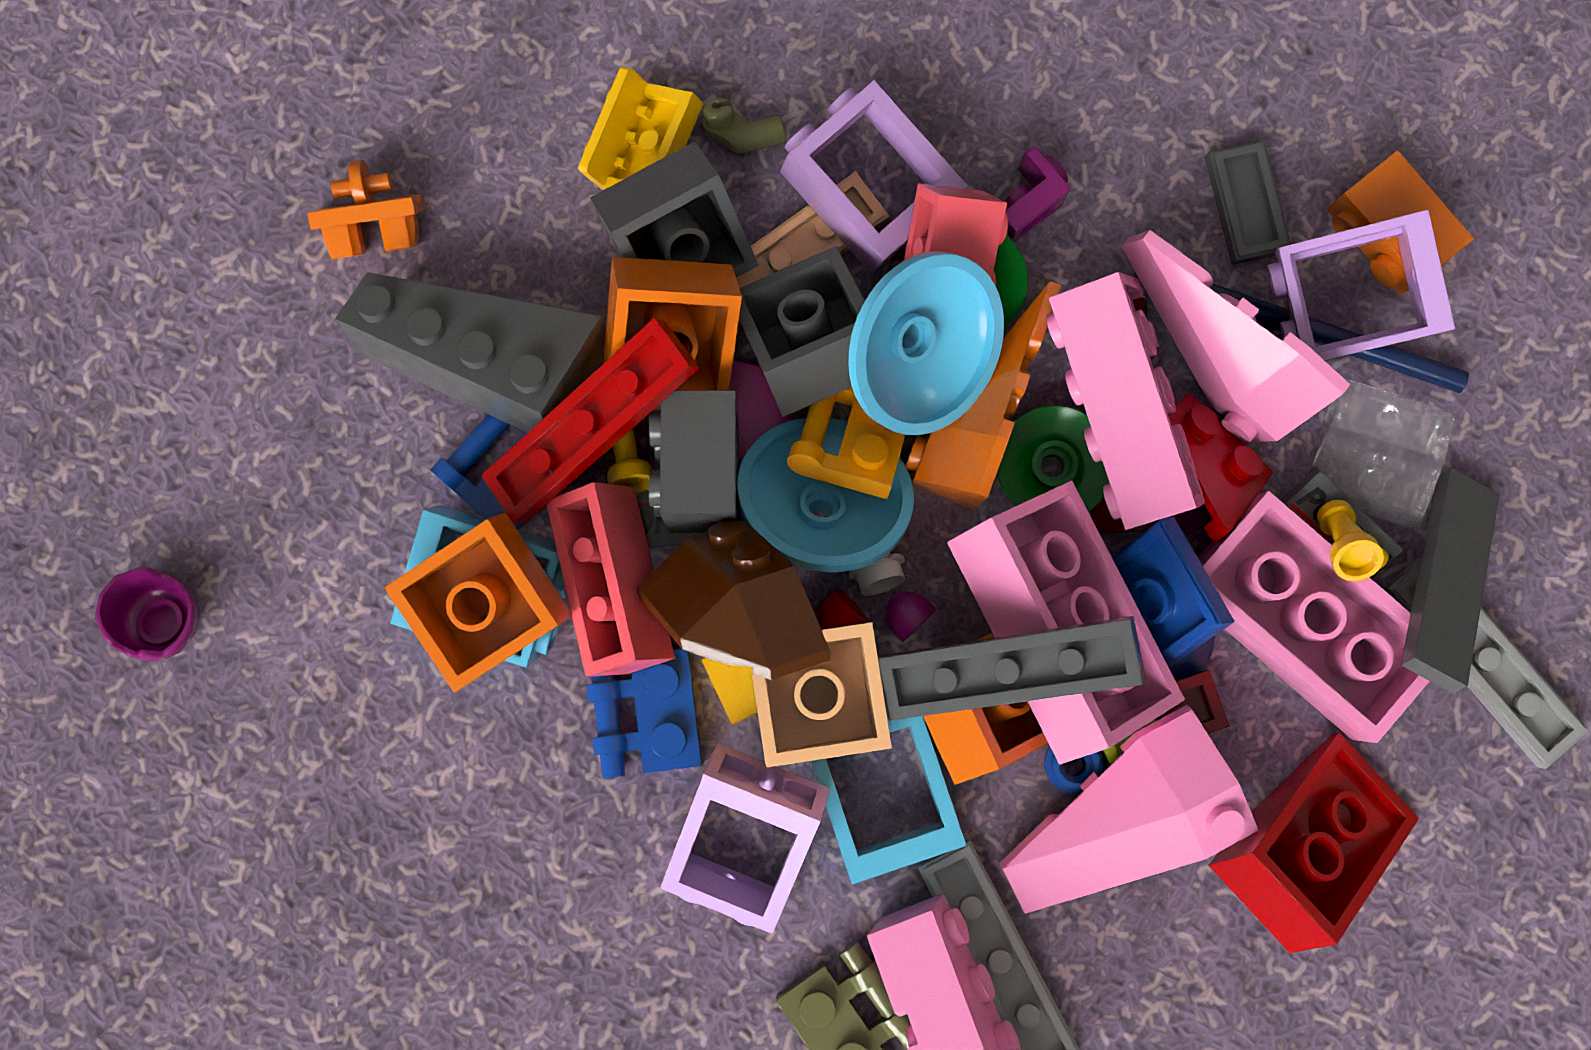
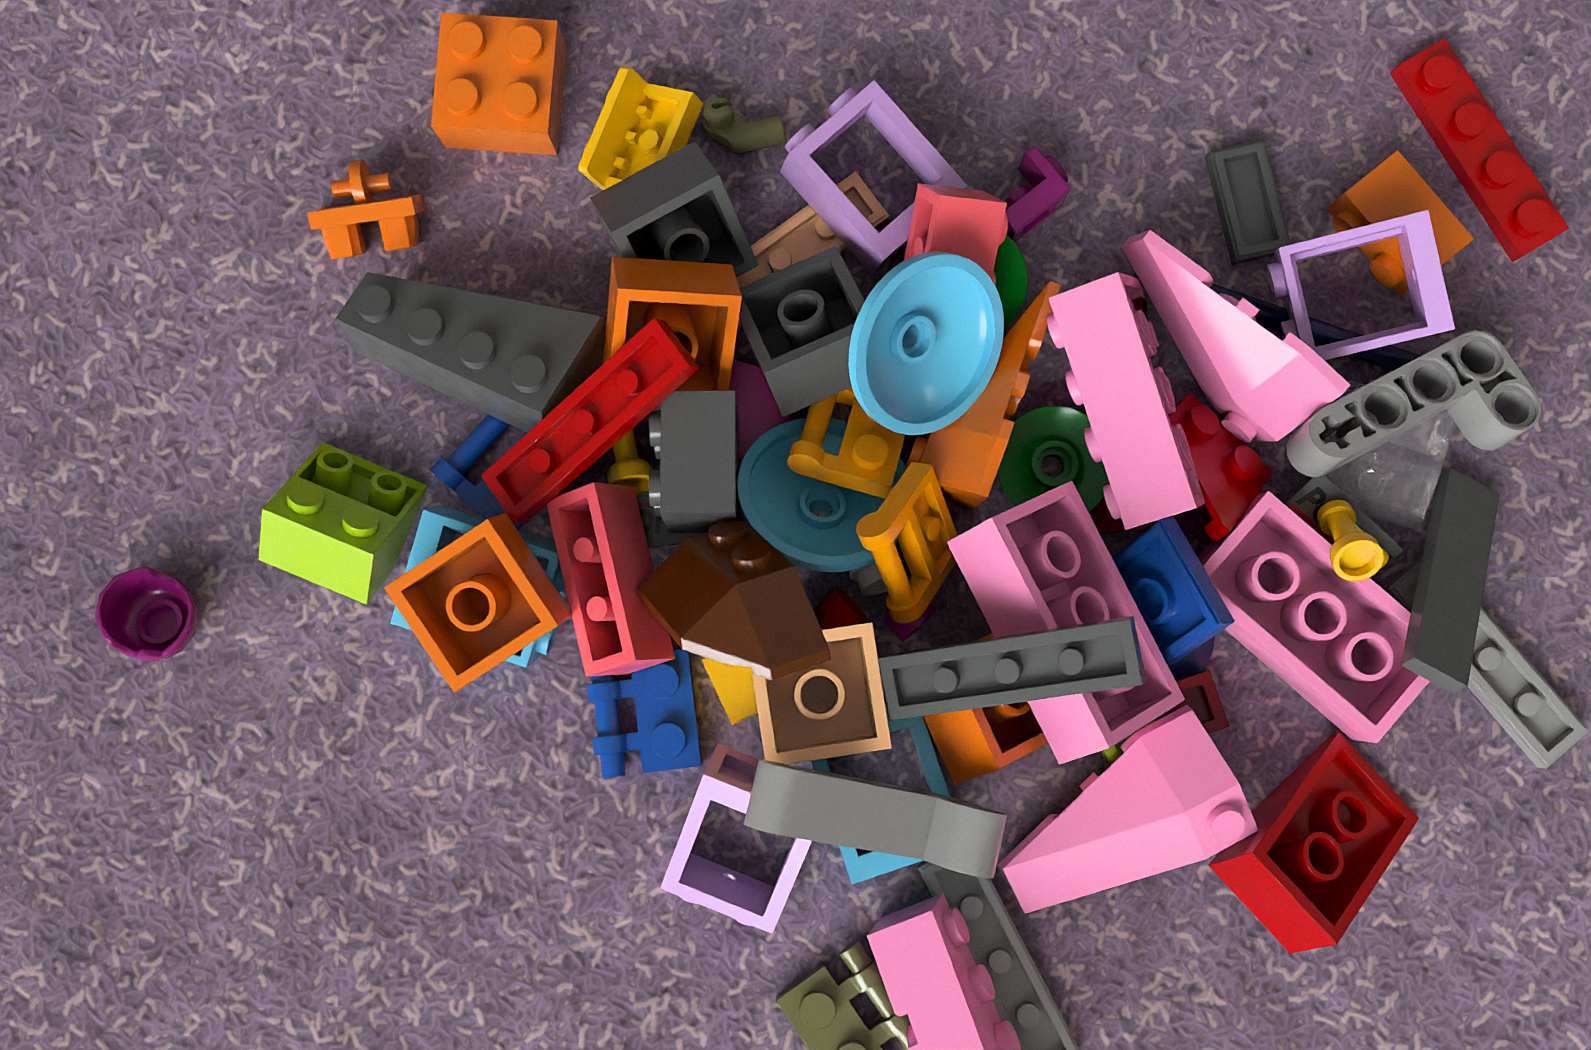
blue plate [1044,746,1104,794] -> none
none -> lime slope [258,442,428,605]
none -> orange brick [431,12,567,155]
none -> light grey beam [744,759,1007,879]
none -> light orange plate [856,462,957,623]
none -> light grey beam [1287,330,1541,477]
none -> red plate [1390,38,1569,262]

